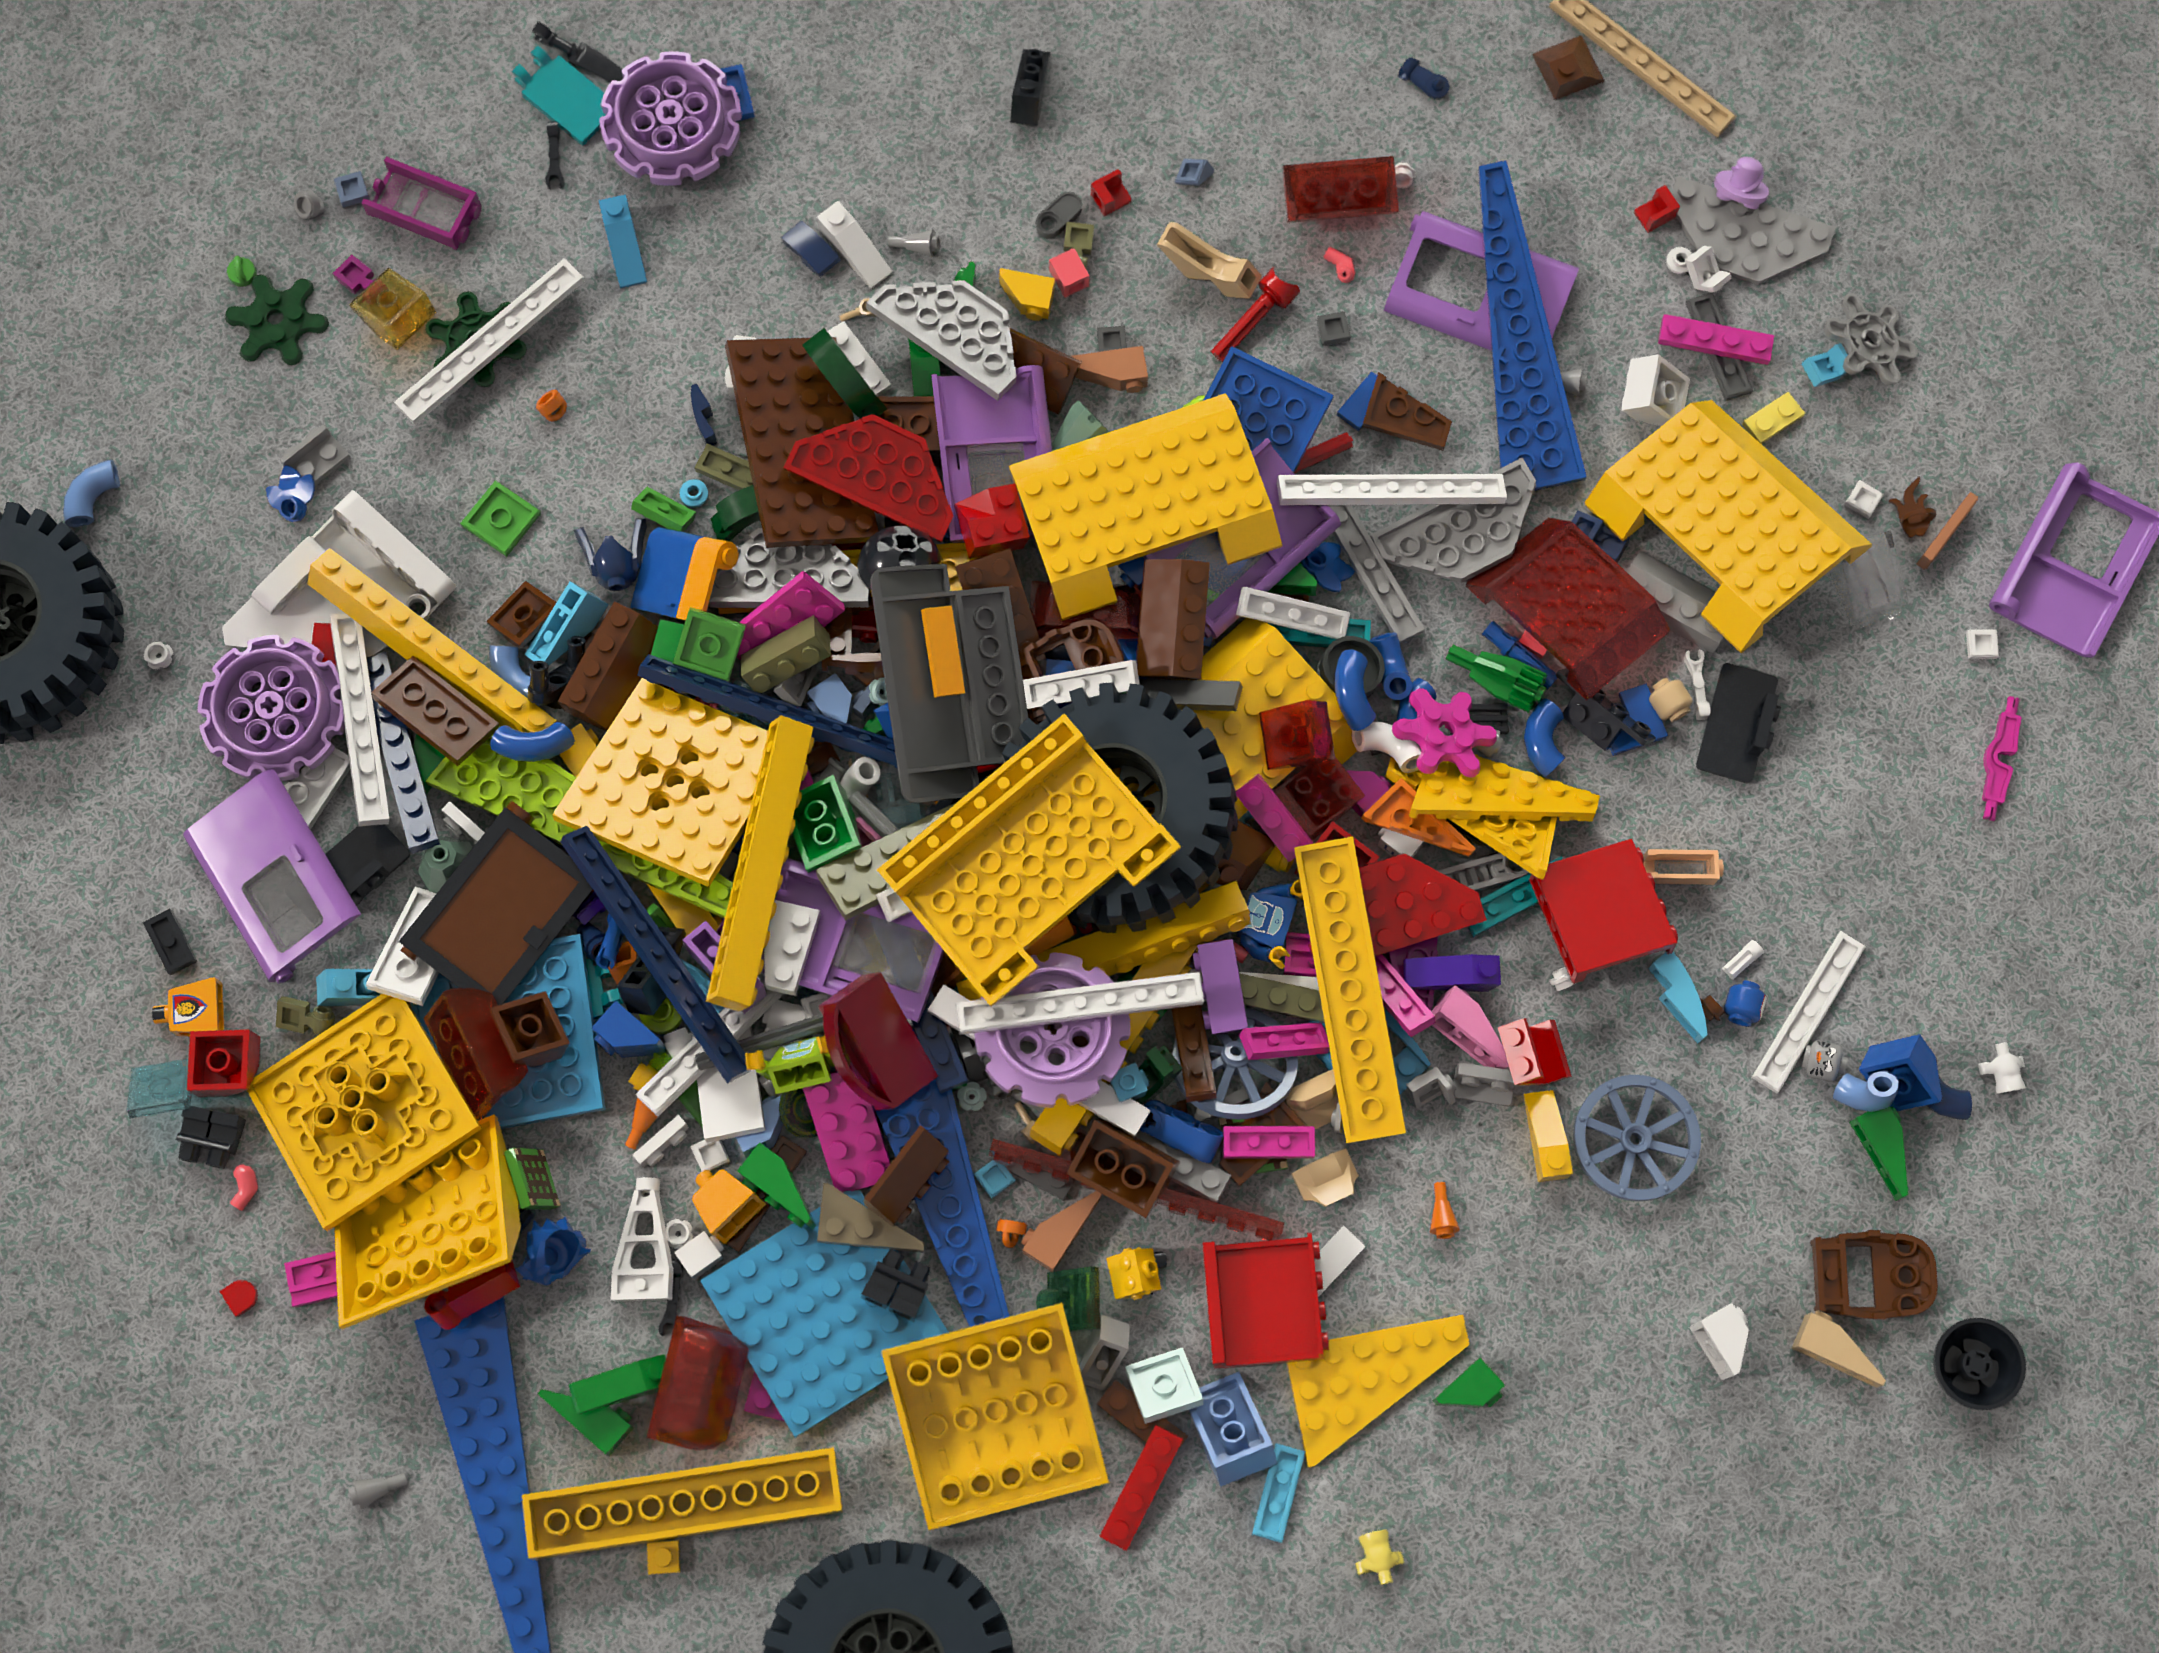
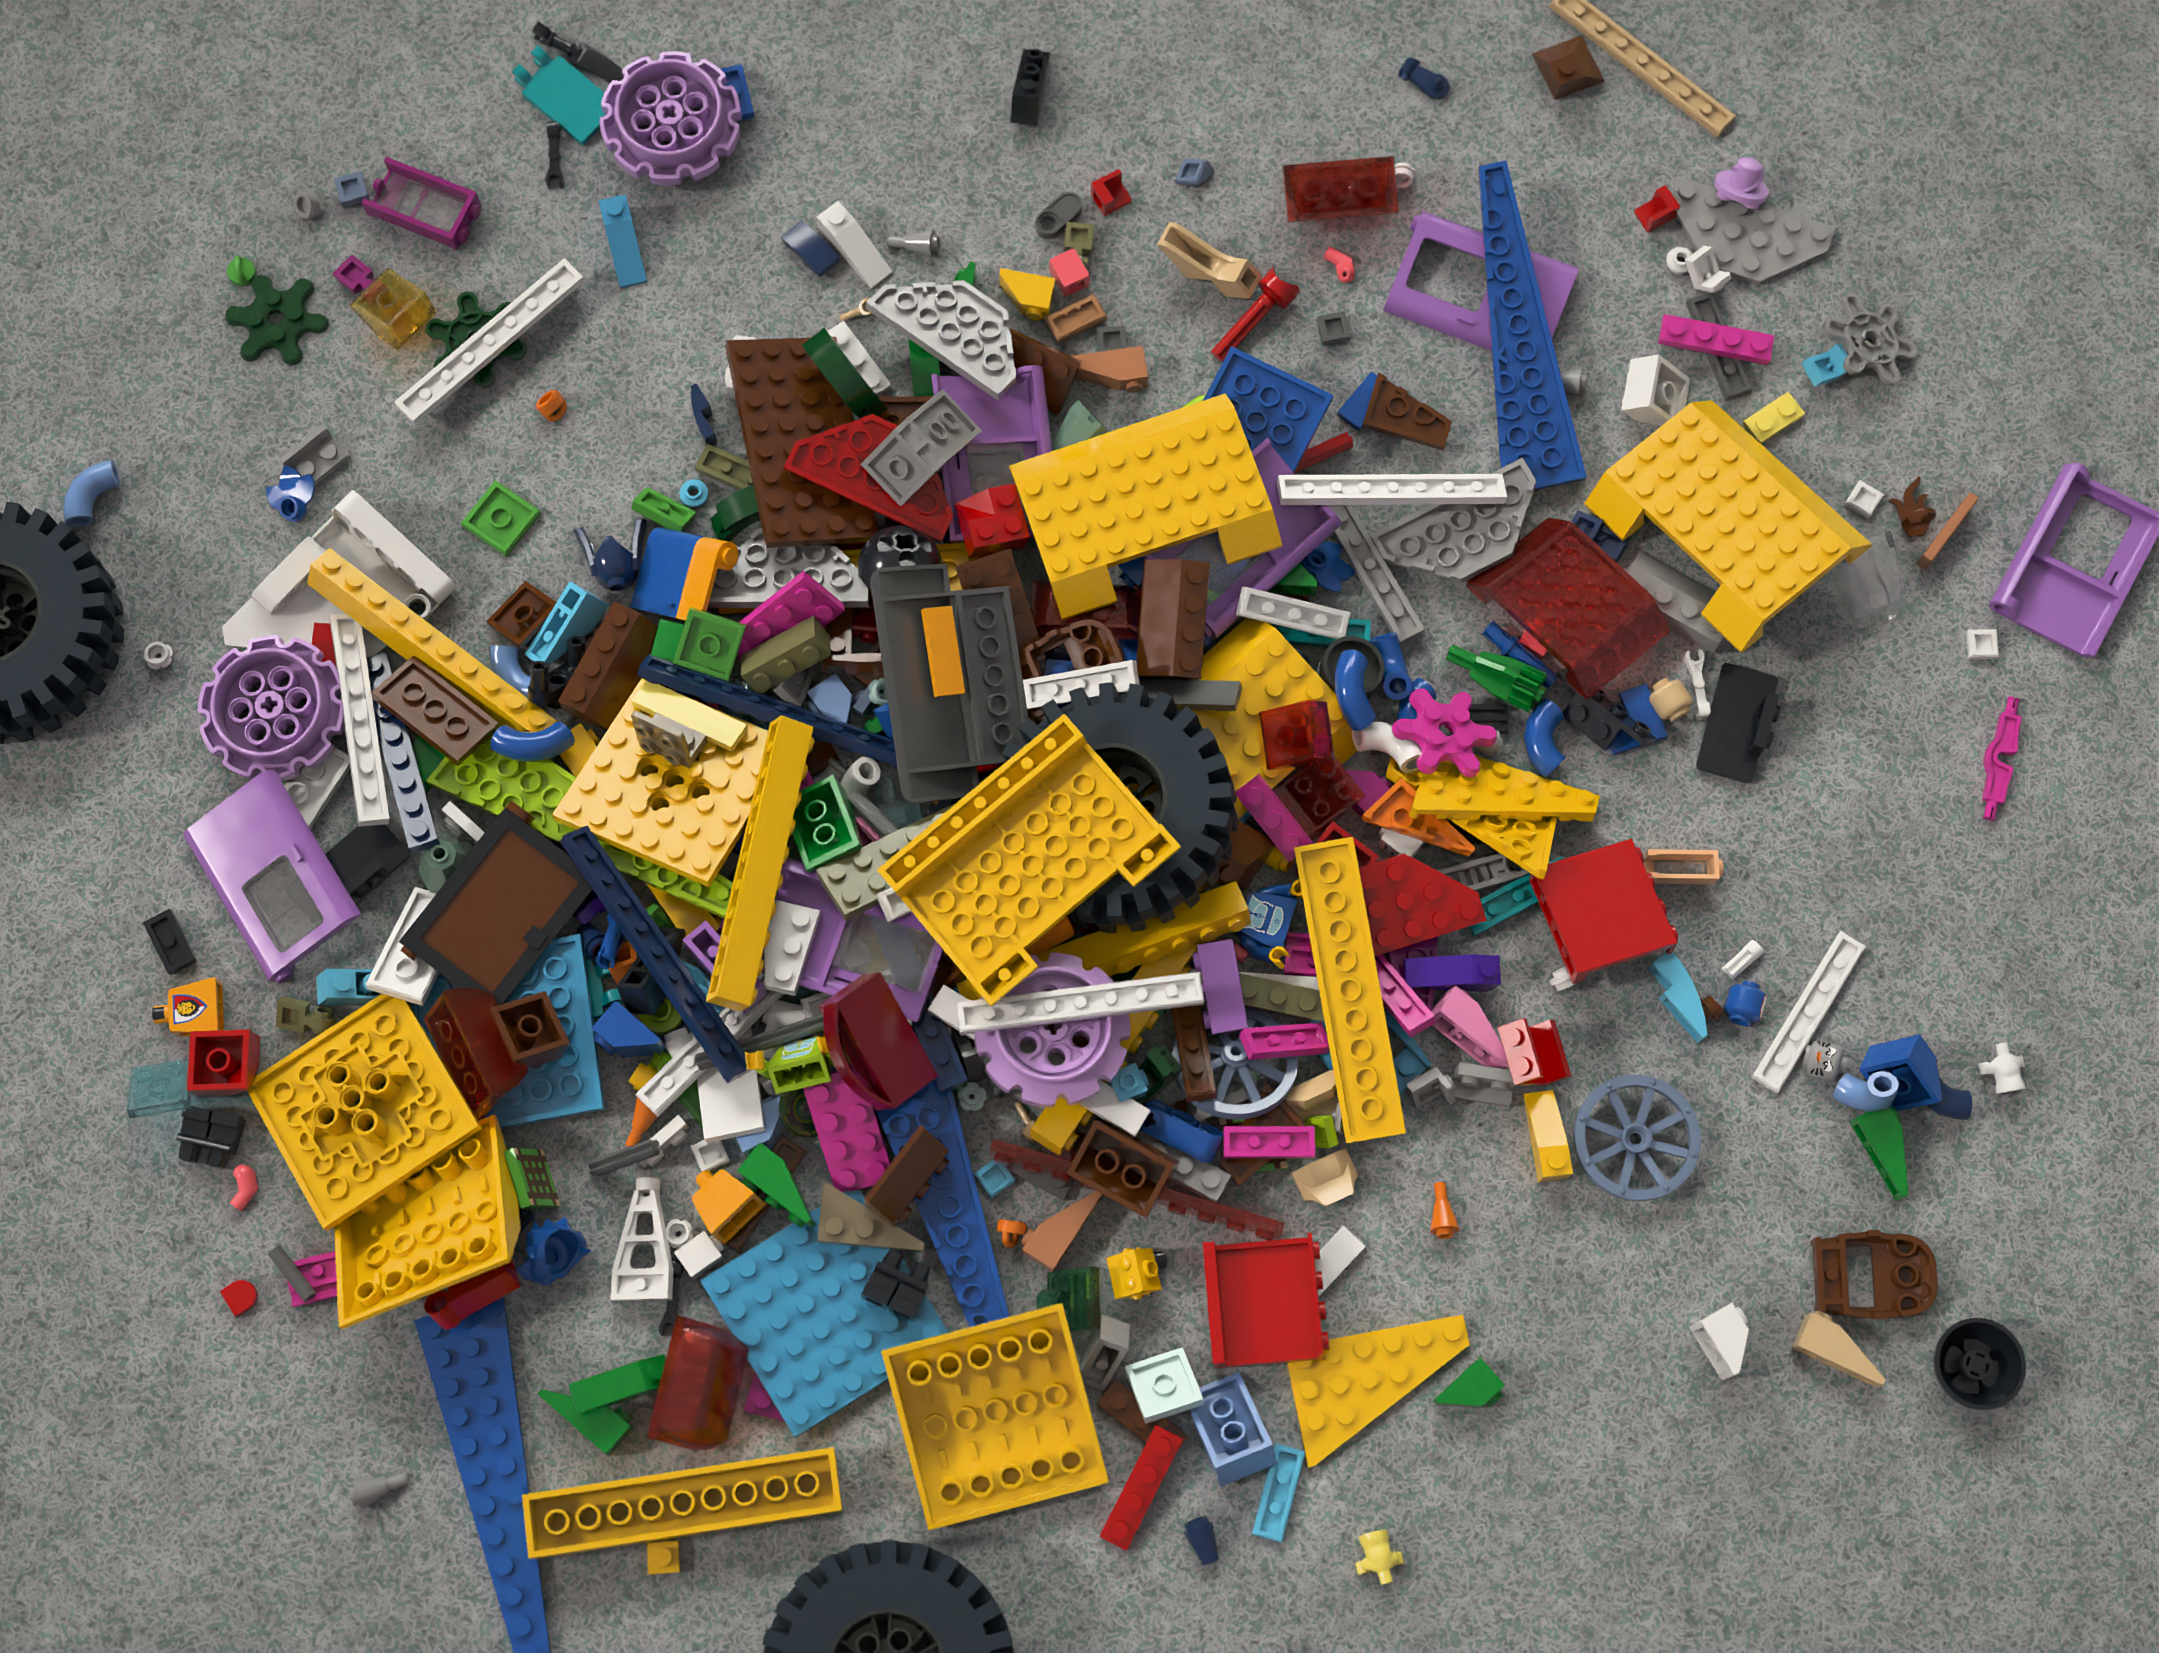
none -> dark grey piece [268,1245,317,1302]
none -> dark grey axle [588,1139,661,1176]
none -> light yellow tile [631,680,748,752]
none -> dark tan bracket [631,710,708,768]
none -> light grey bracket [860,389,982,507]
none -> medium nougat plate [1045,294,1107,344]
none -> dark blue cone [1184,1516,1219,1565]
none -> lime tile [1304,1115,1339,1148]

